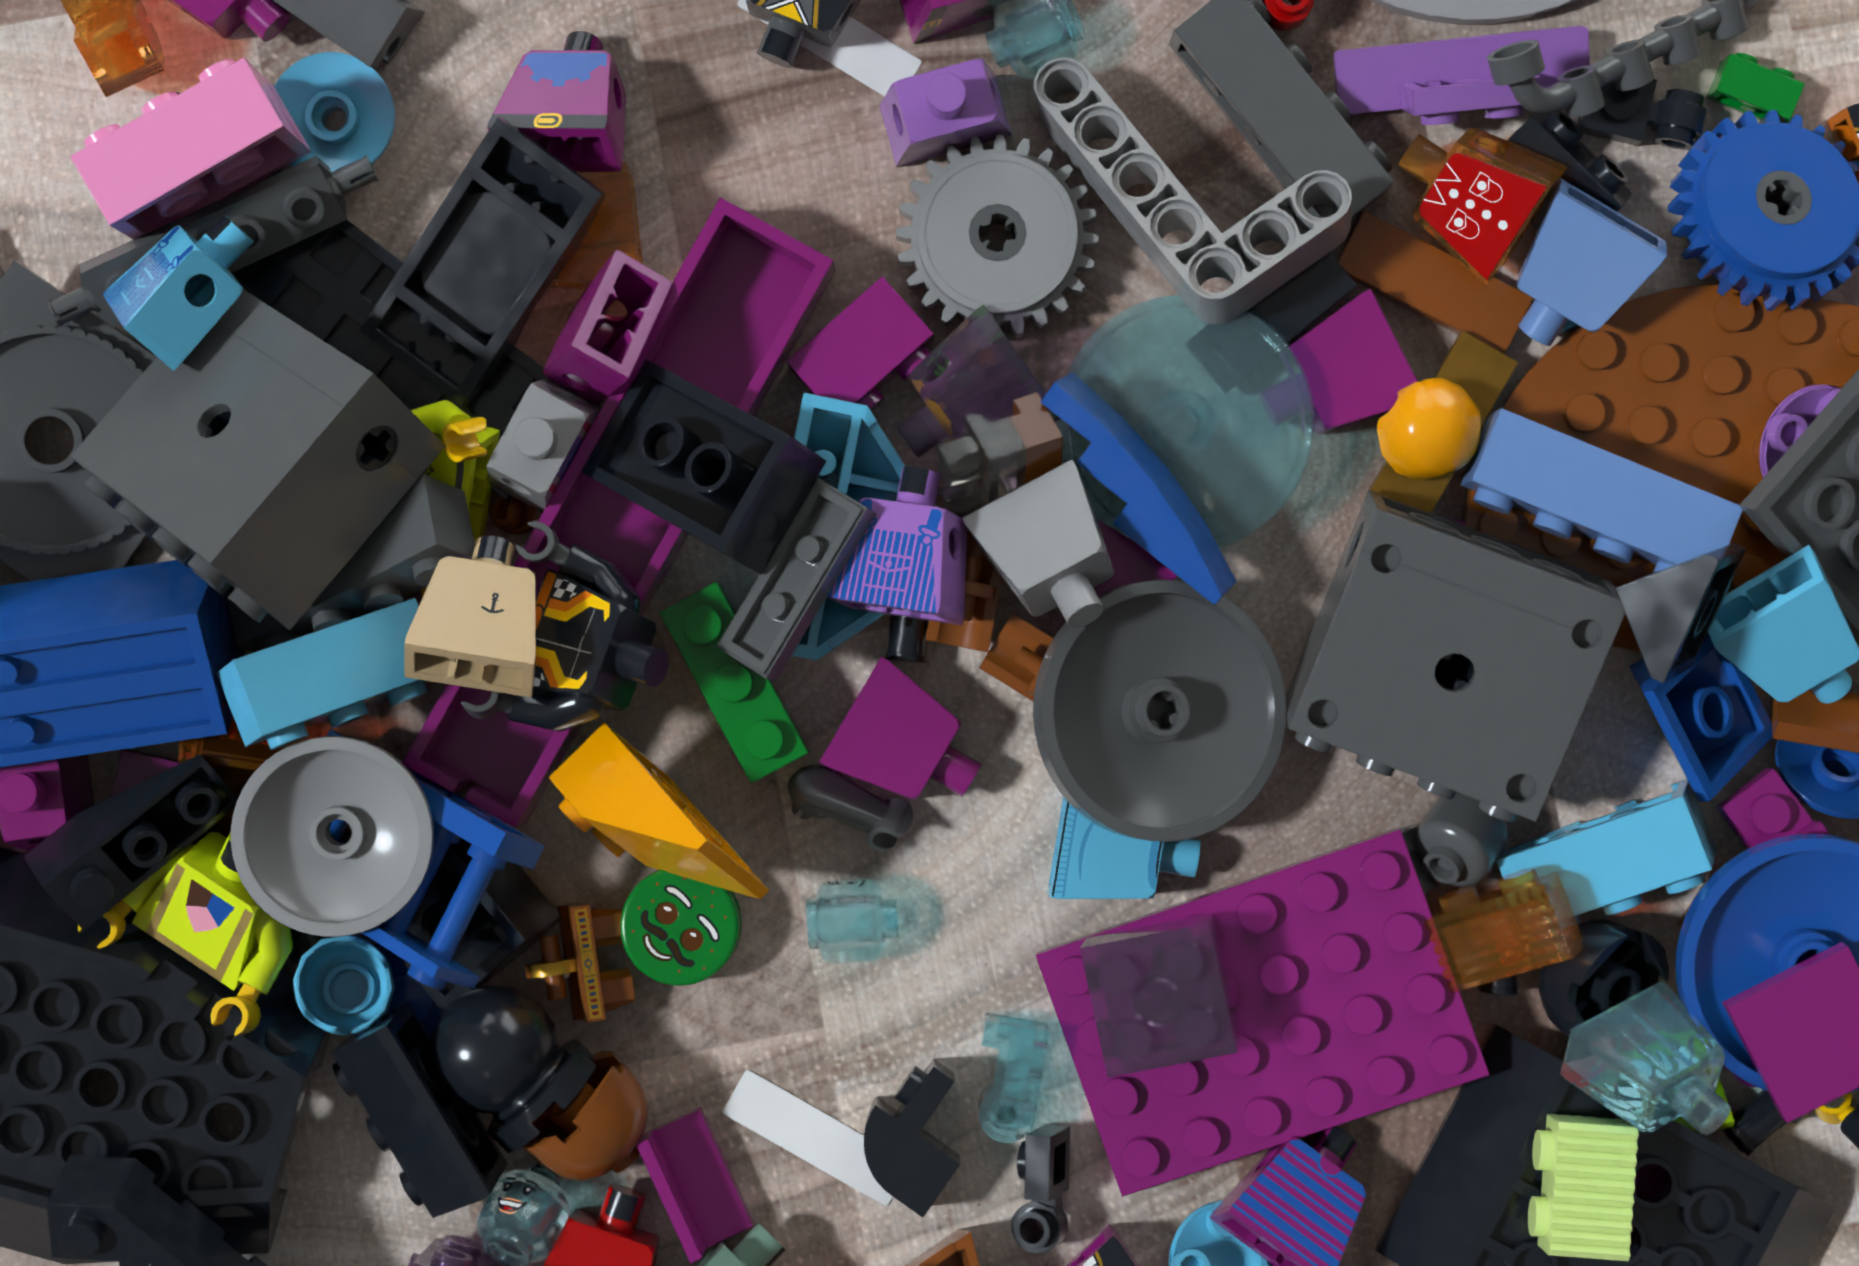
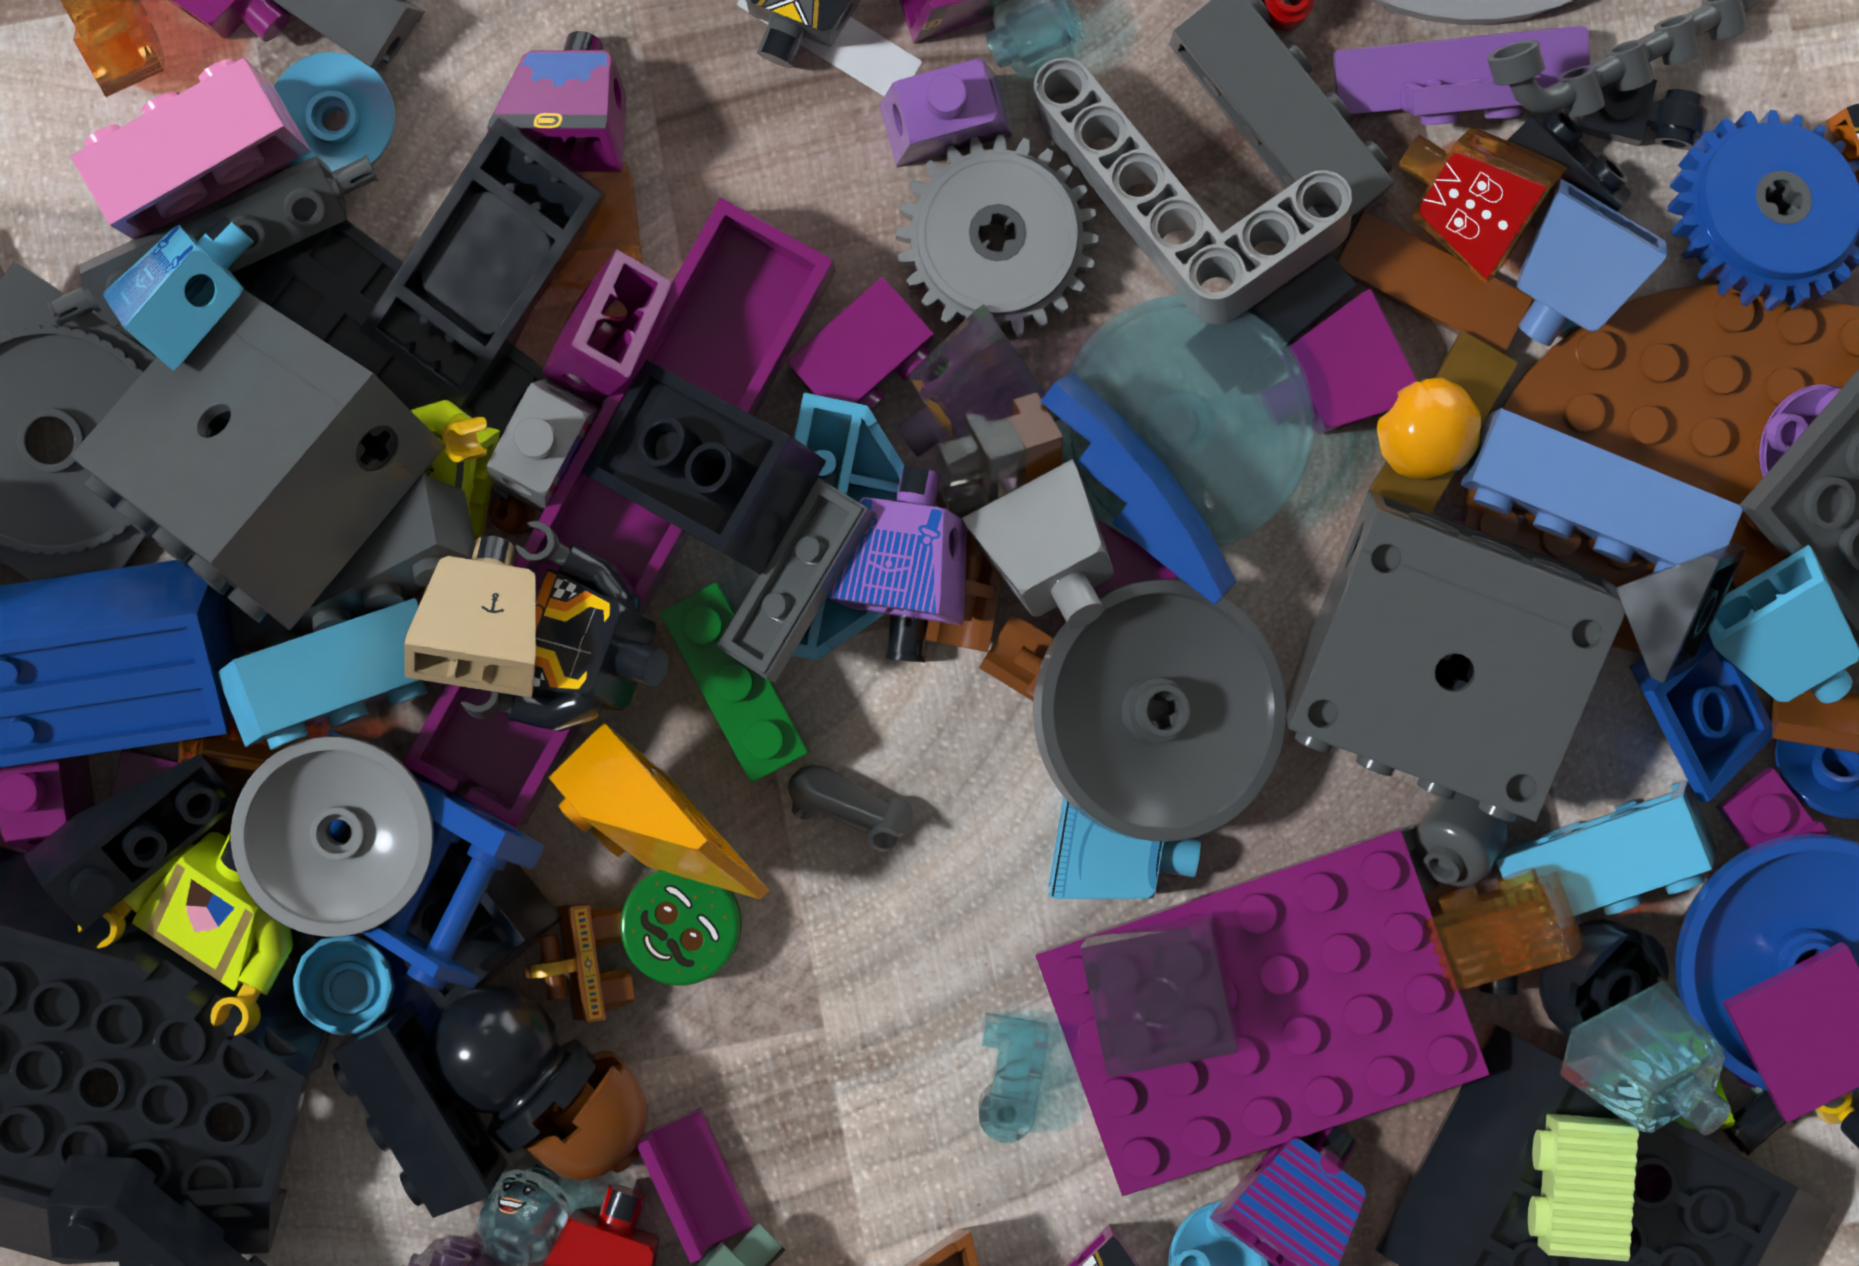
white sticker [722,1070,893,1206] -> none
clear light blue head [806,879,899,964] -> none
magenta torso [819,656,982,800] -> none
black brick [864,1059,960,1217] -> none
black plate [1011,1124,1070,1254] -> none
green piece [1706,53,1805,123] -> none

